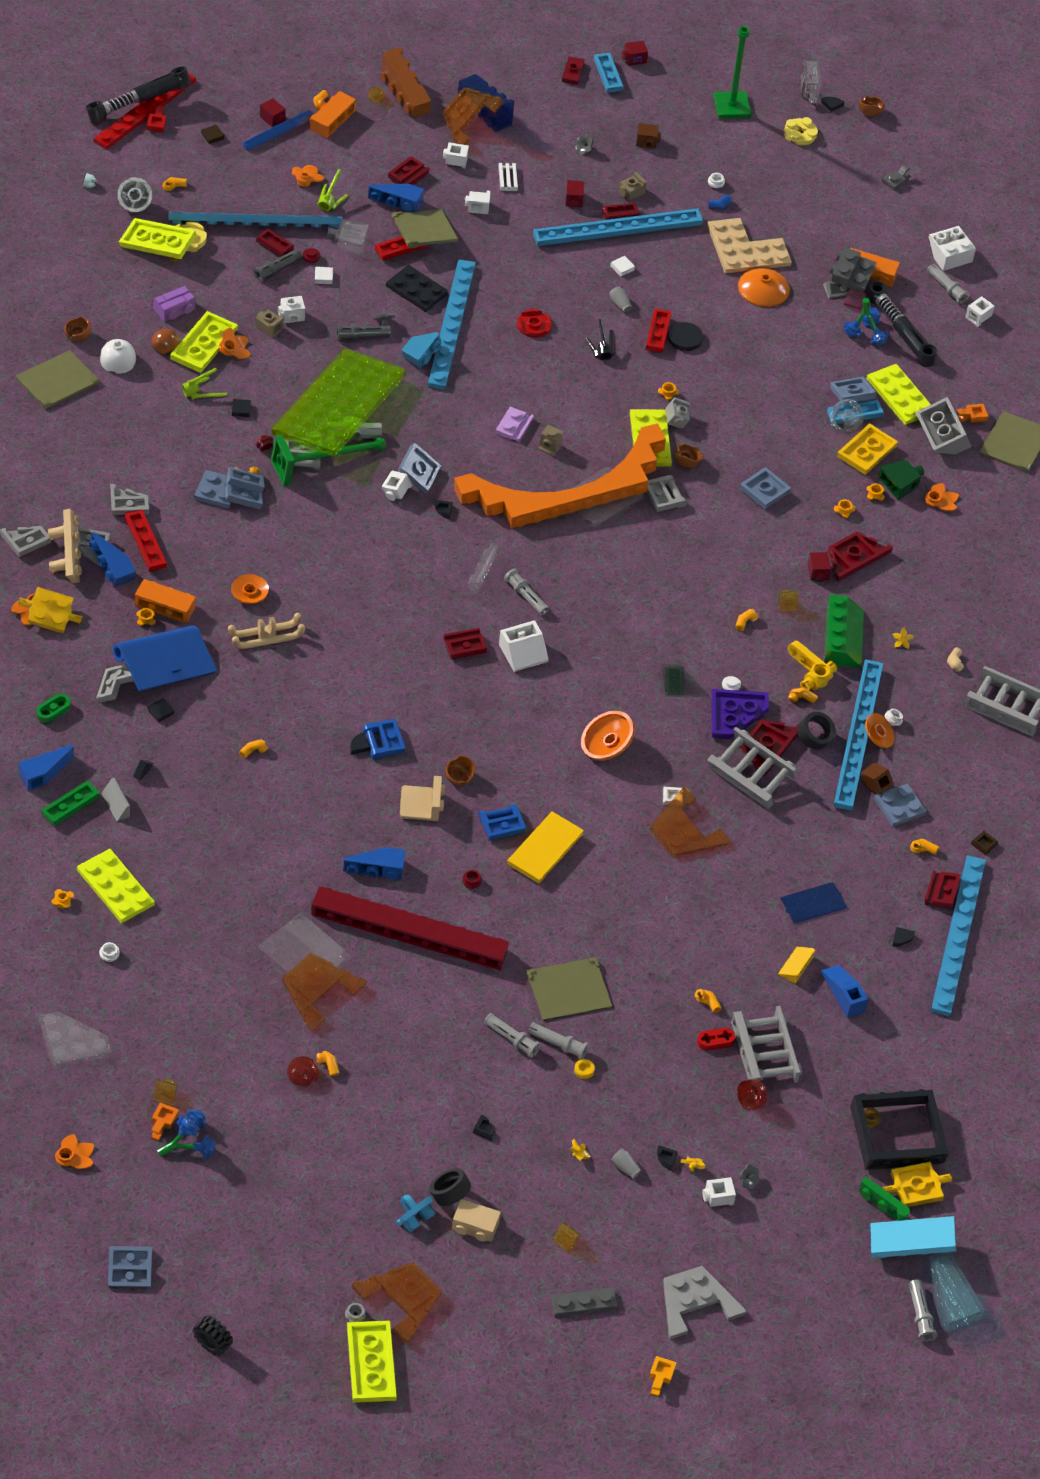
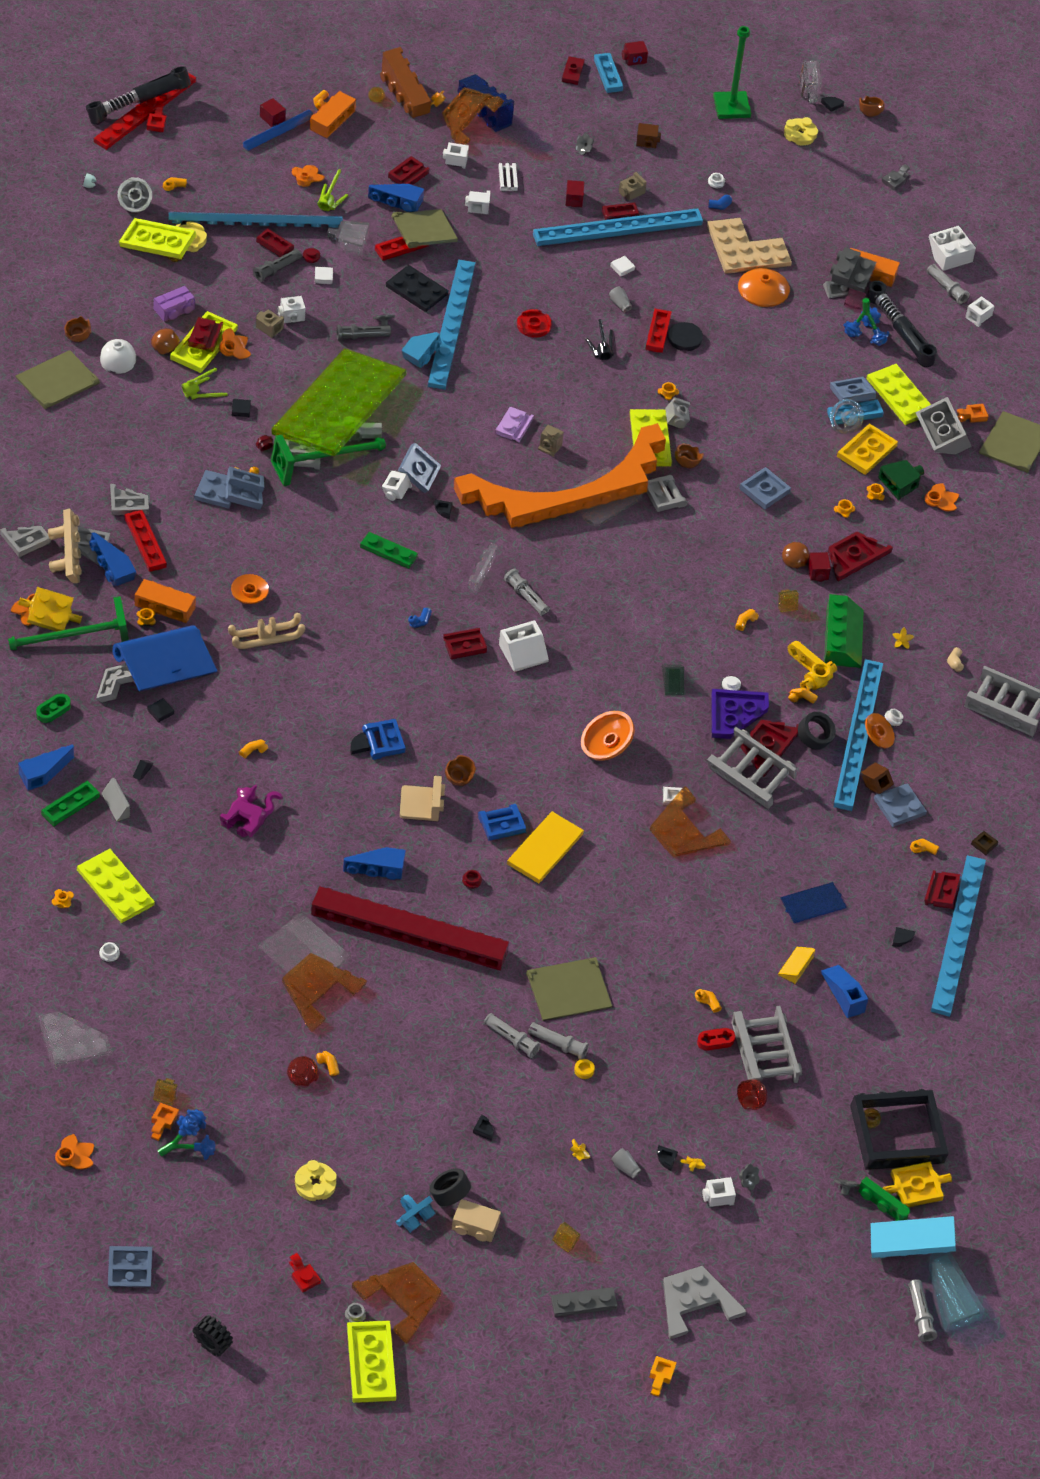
dark brown tile [201,125,224,144] -> none
none -> green tile [8,596,129,650]
none -> dark red plate [188,317,223,352]
none -> magenta animal [220,784,283,837]
none -> red plate [289,1253,321,1293]
none -> light yellow plate [295,1160,336,1201]
none -> green plate [360,532,418,569]
none -> blue arm [408,608,432,628]
none -> light orange plate [430,91,446,107]
none -> dark orange hair [782,542,809,568]
none -> dark grey plant [834,1179,860,1195]

